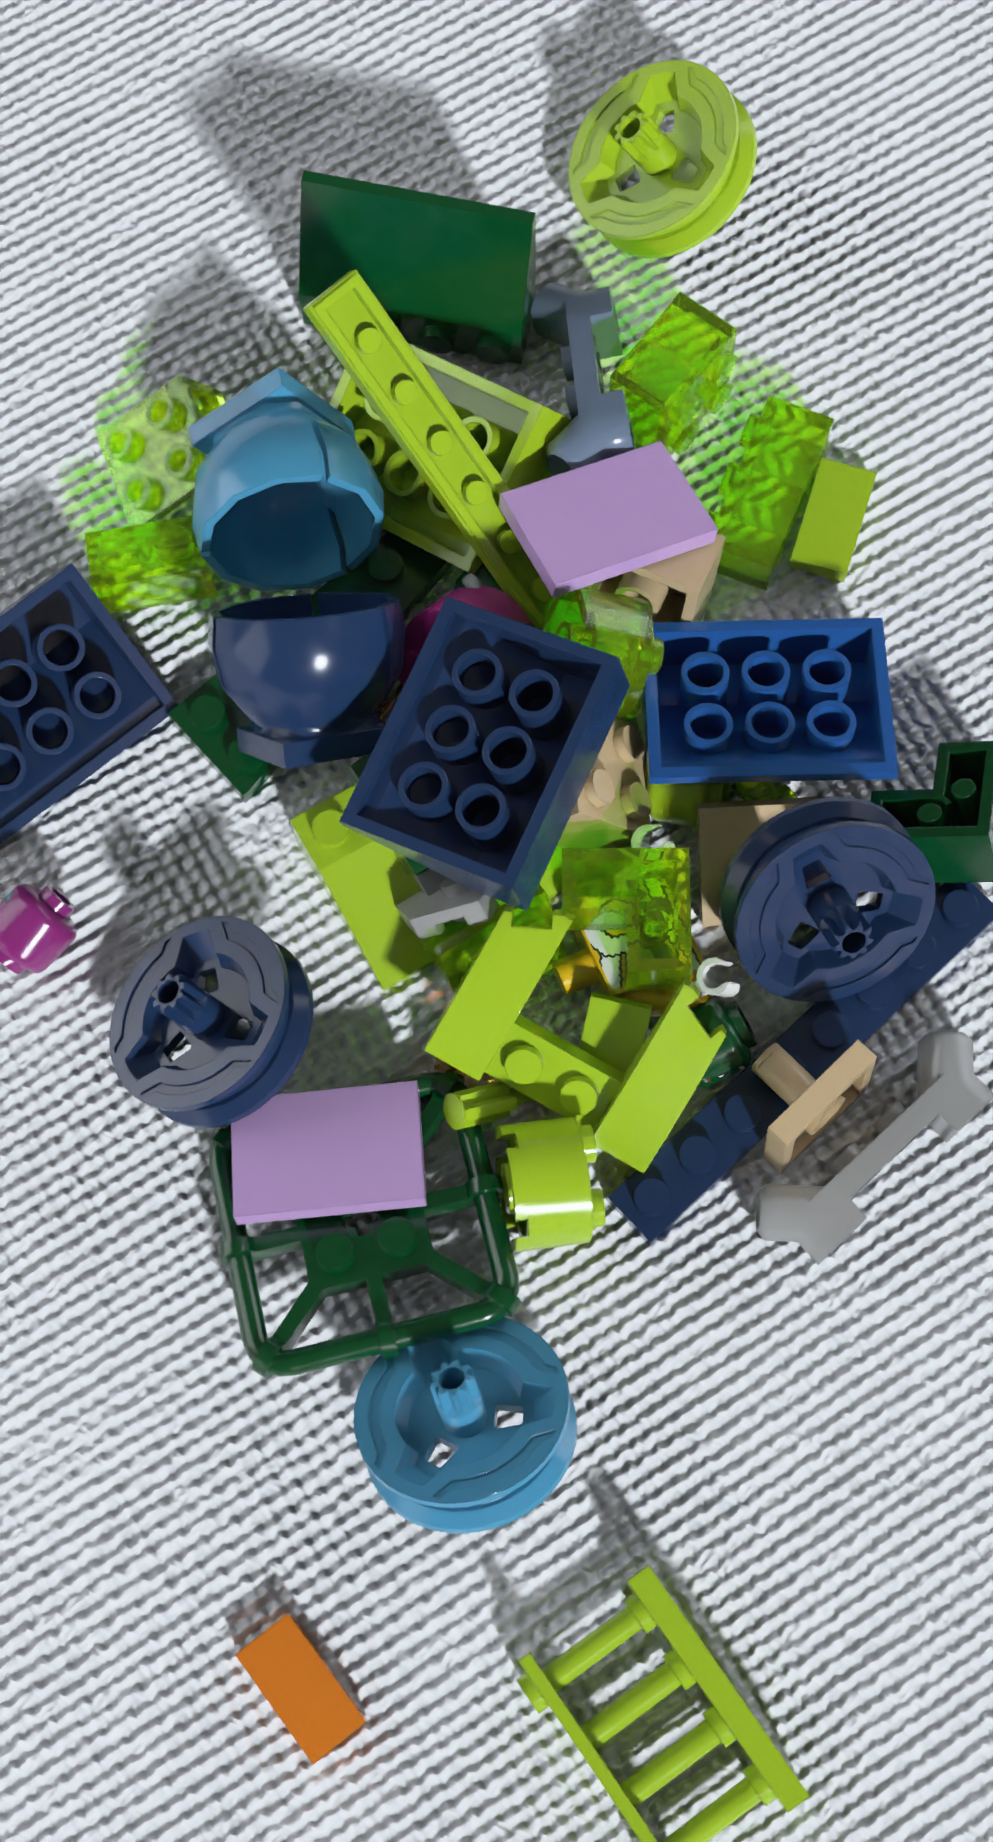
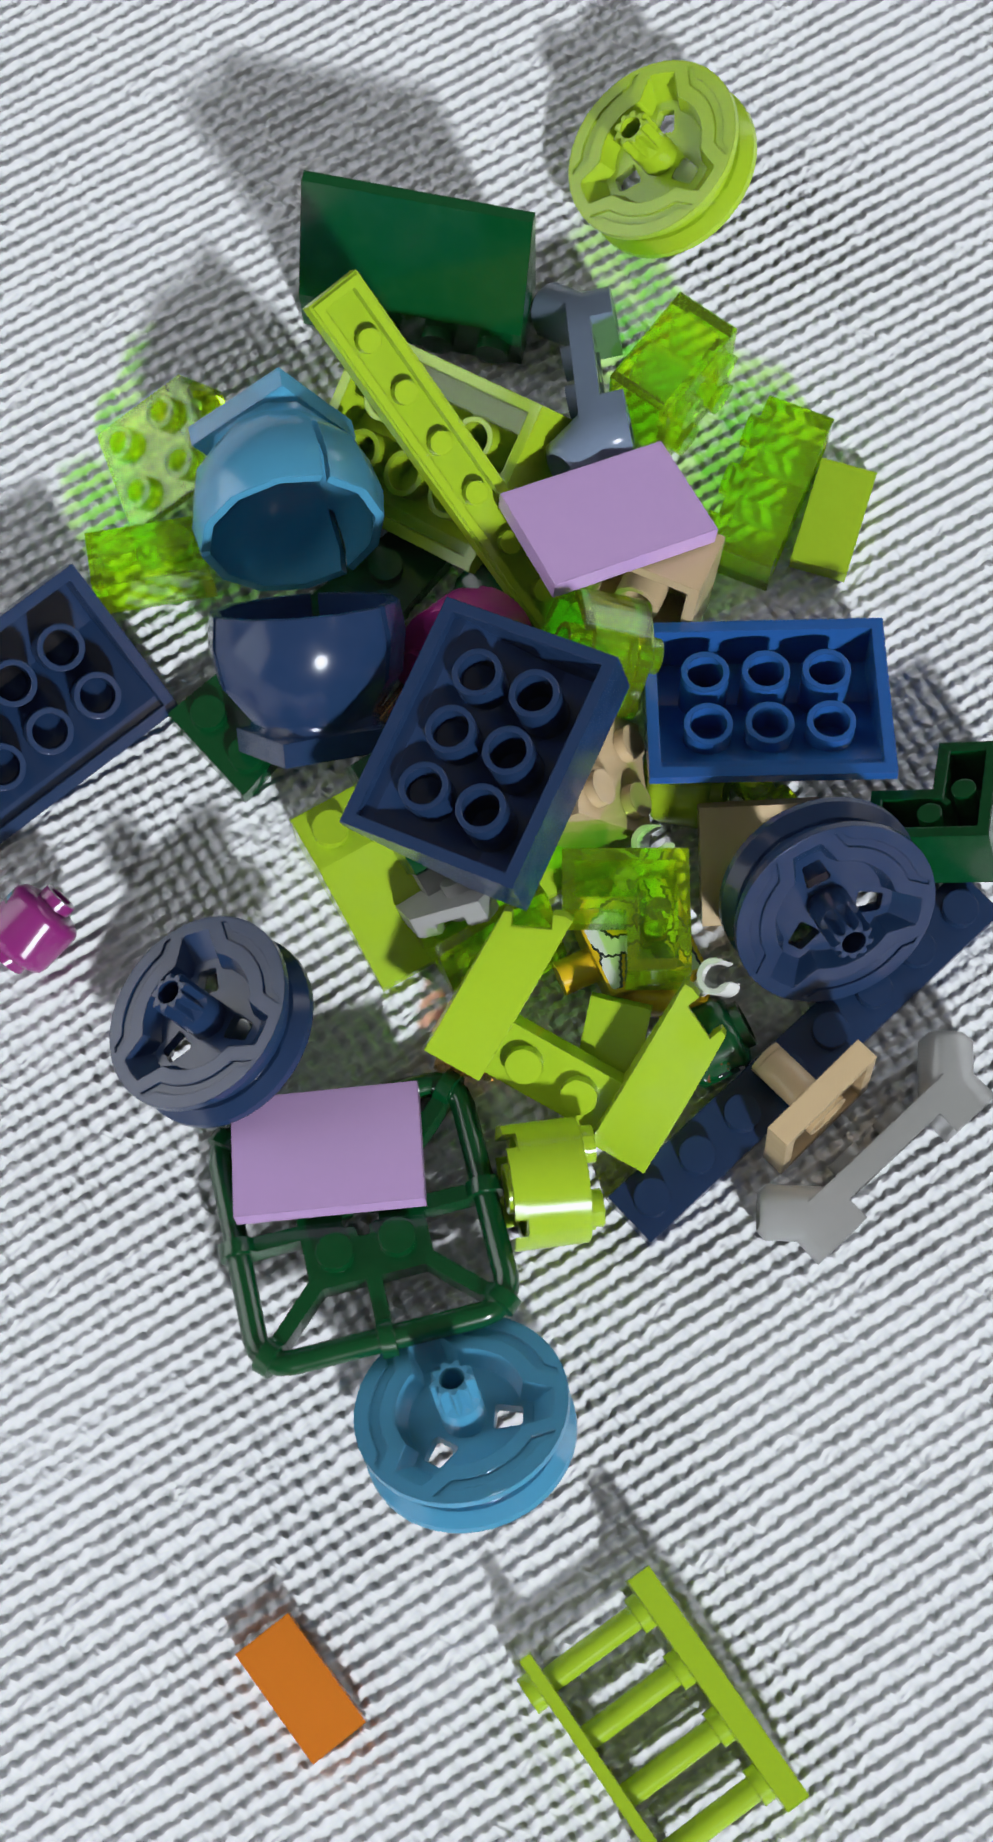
lime axle [443,1081,535,1130] -> none

